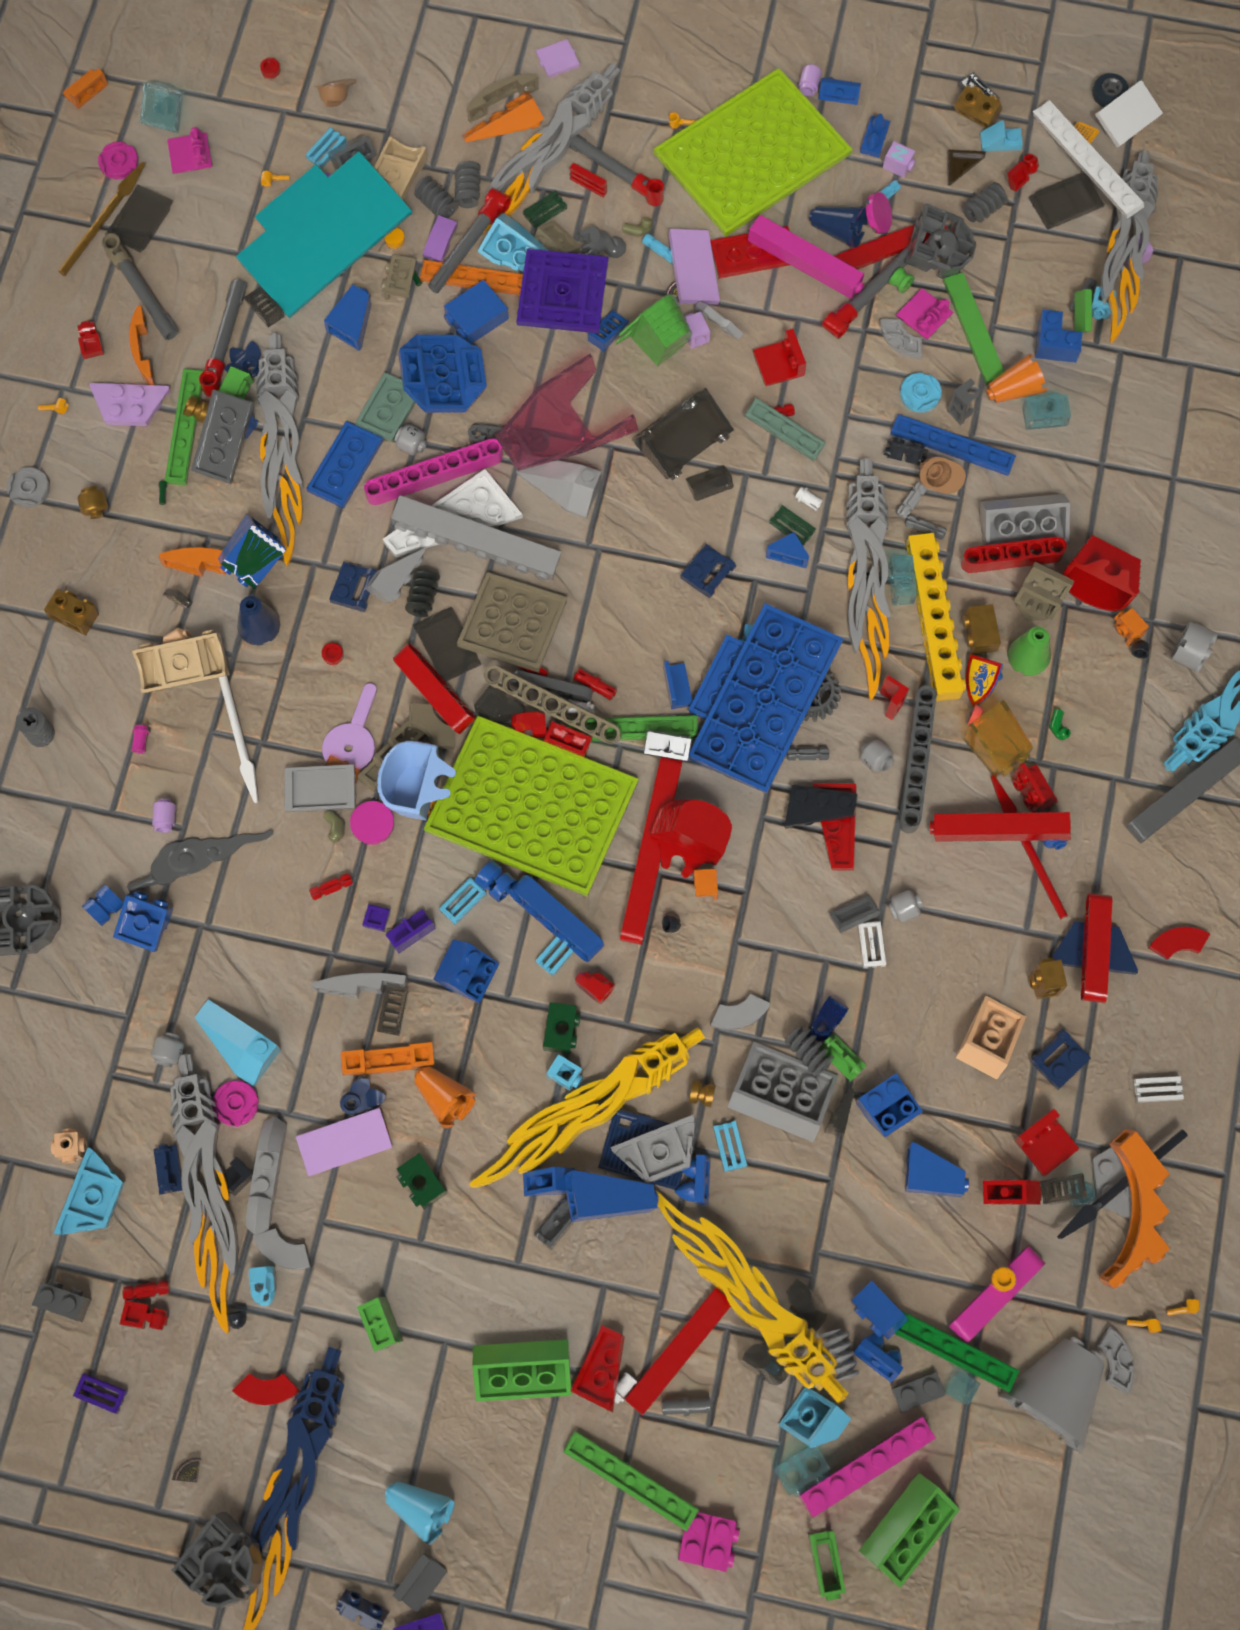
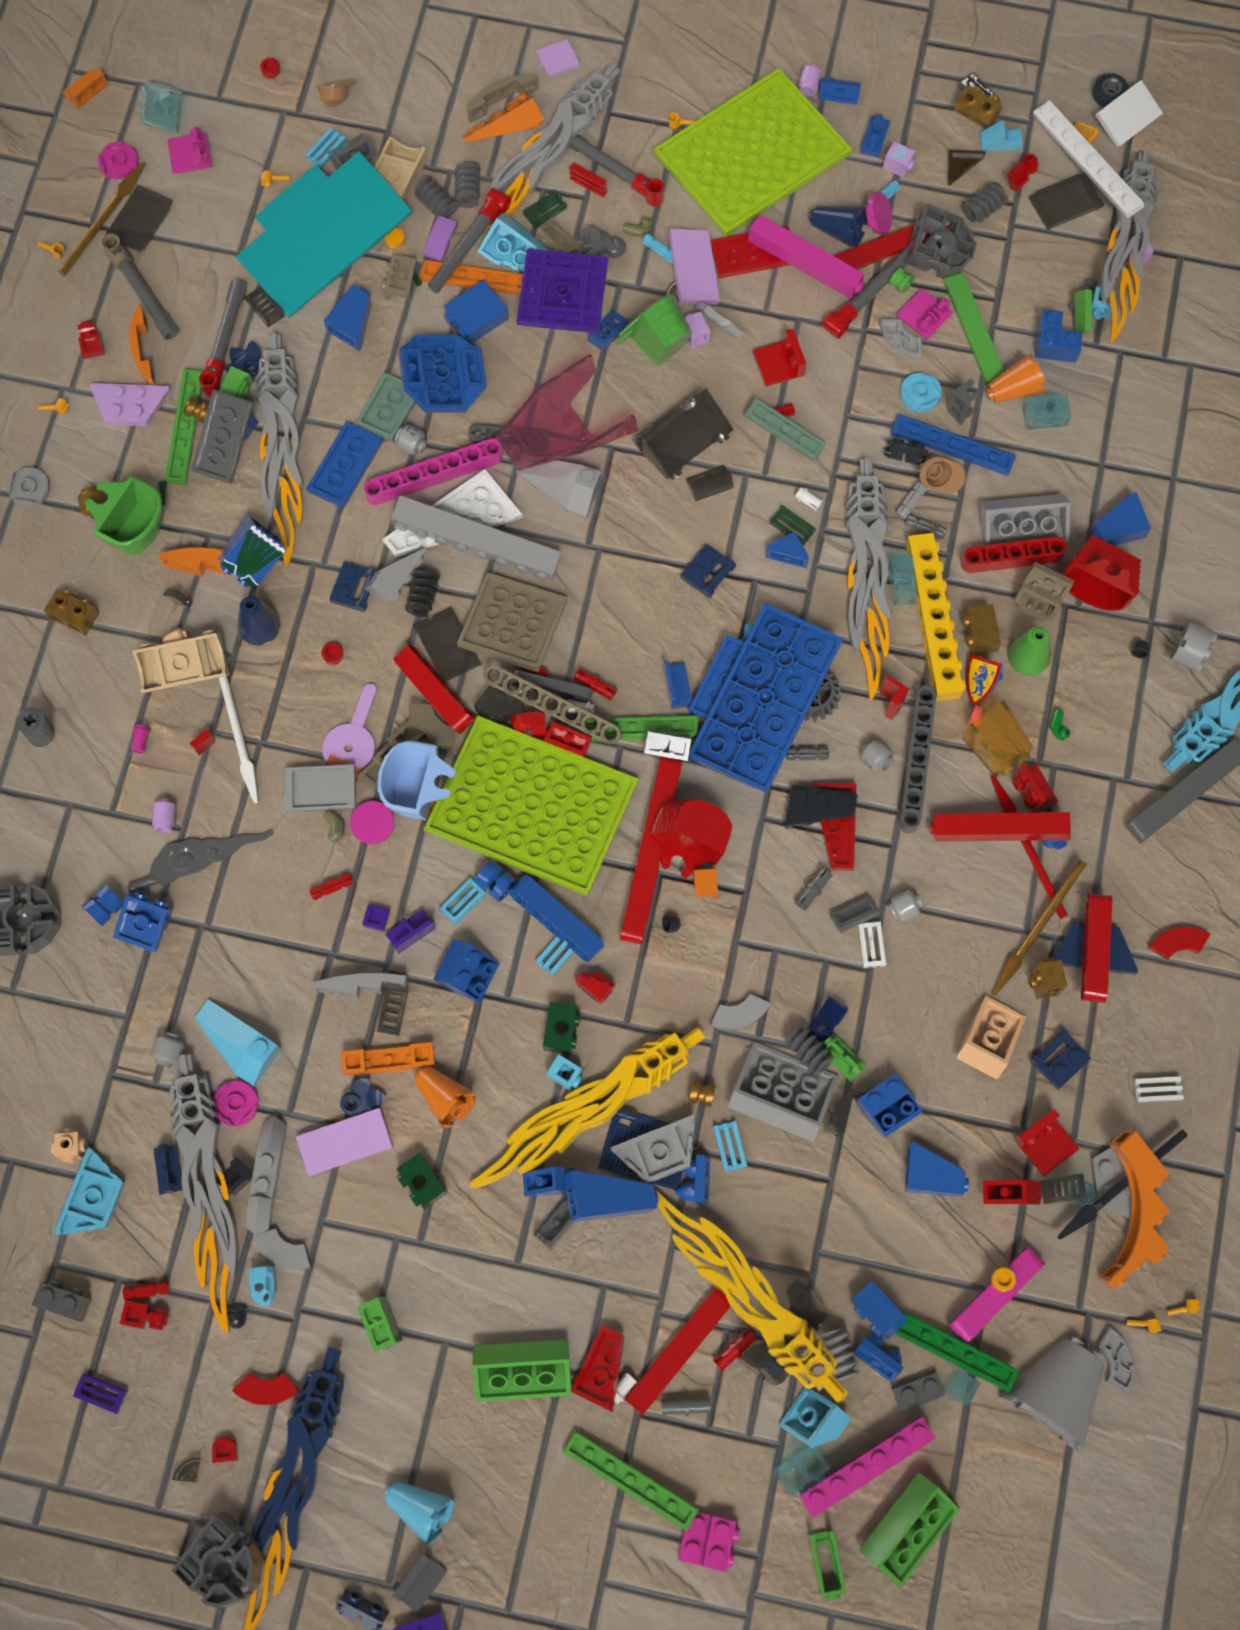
orange brick [1114,608,1149,647] -> none
none -> light orange hand [38,241,65,259]
none -> bright green piece [85,476,162,555]
none -> red tile [189,729,215,756]
none -> red tile [212,1437,238,1463]
none -> red pin [713,1328,758,1372]
none -> dark grey pin [794,867,833,911]
none -> pearl gold piece [992,860,1087,996]
none -> blue slope [1090,492,1151,546]

